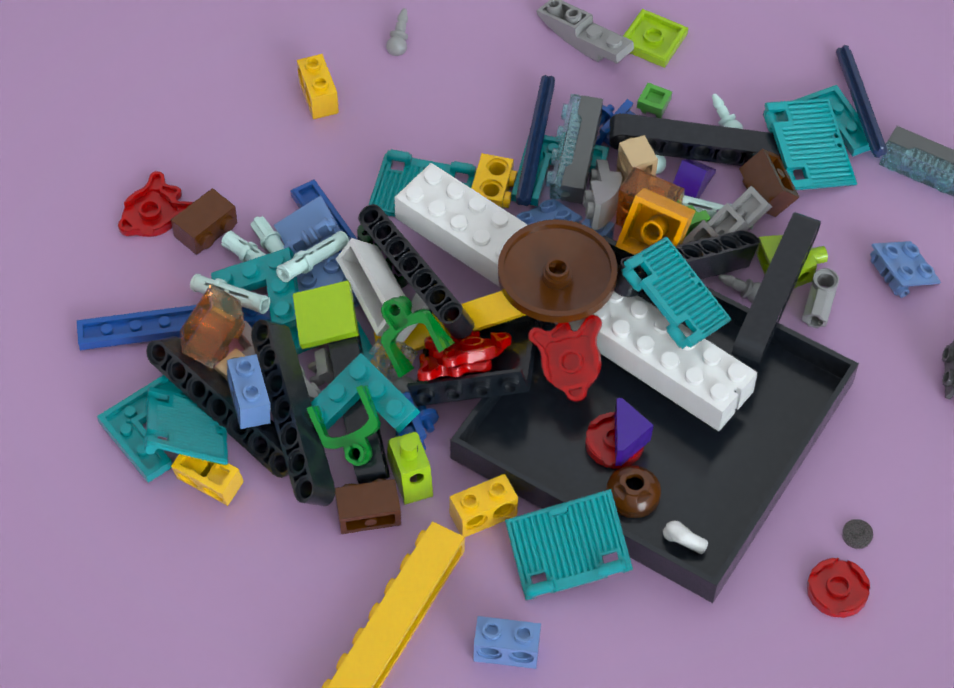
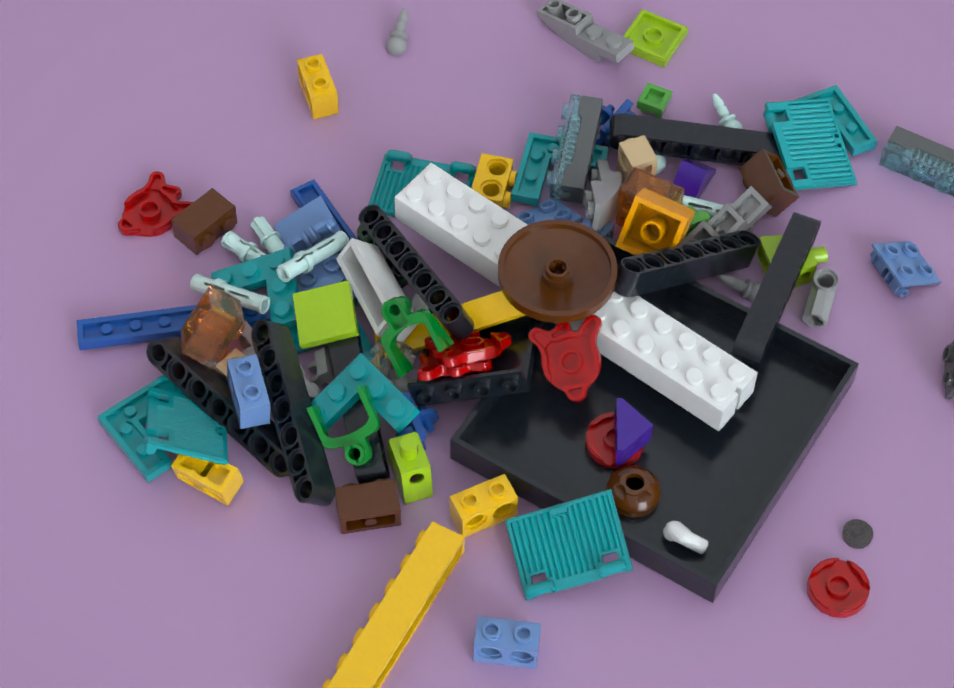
dark blue axle [516,75,555,206] -> none
teal window [622,237,731,349] -> none
dark blue axle [836,45,887,158] -> none

